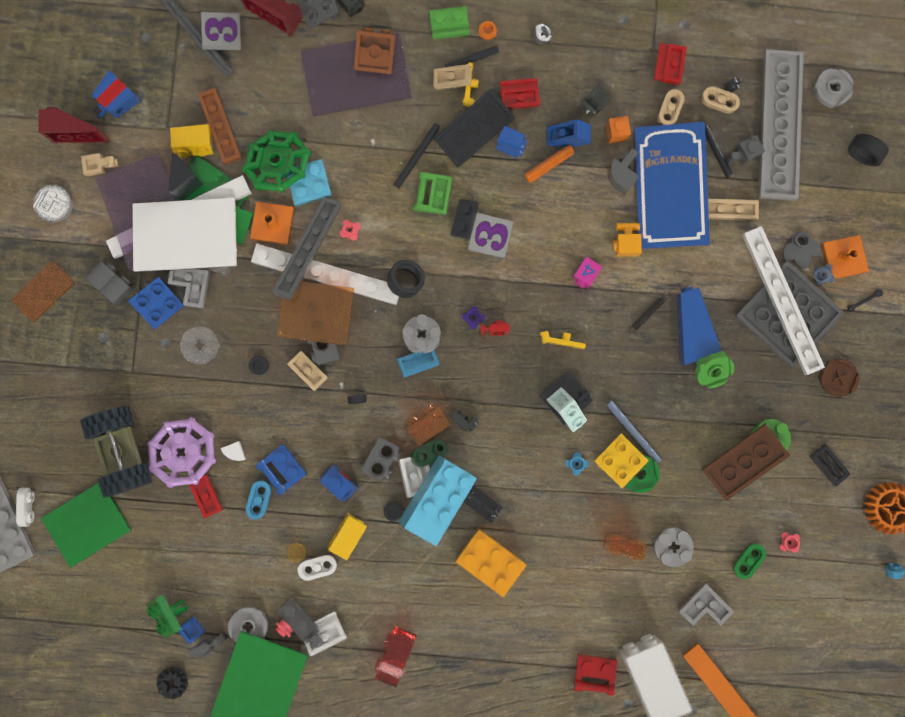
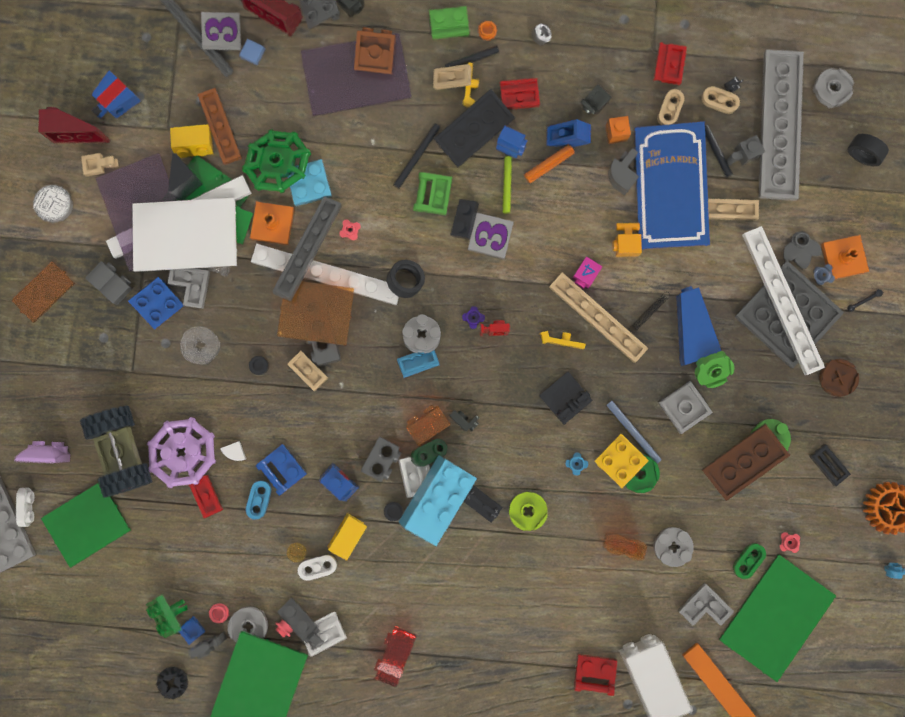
black tile [347,395,367,404] -> none
light orange brick [455,528,526,597] -> none
light aqua bracket [546,387,587,432] -> none
none -> lavender slope [15,441,70,463]
none -> coral plate [209,603,229,623]
none -> medium blue tile [239,39,265,65]
none -> lime bar [503,156,512,214]
none -> lime plate [509,492,548,531]
none -> tan plate [549,272,648,363]
none -> light grey tile [658,381,713,434]
none -> green piece [718,554,836,682]

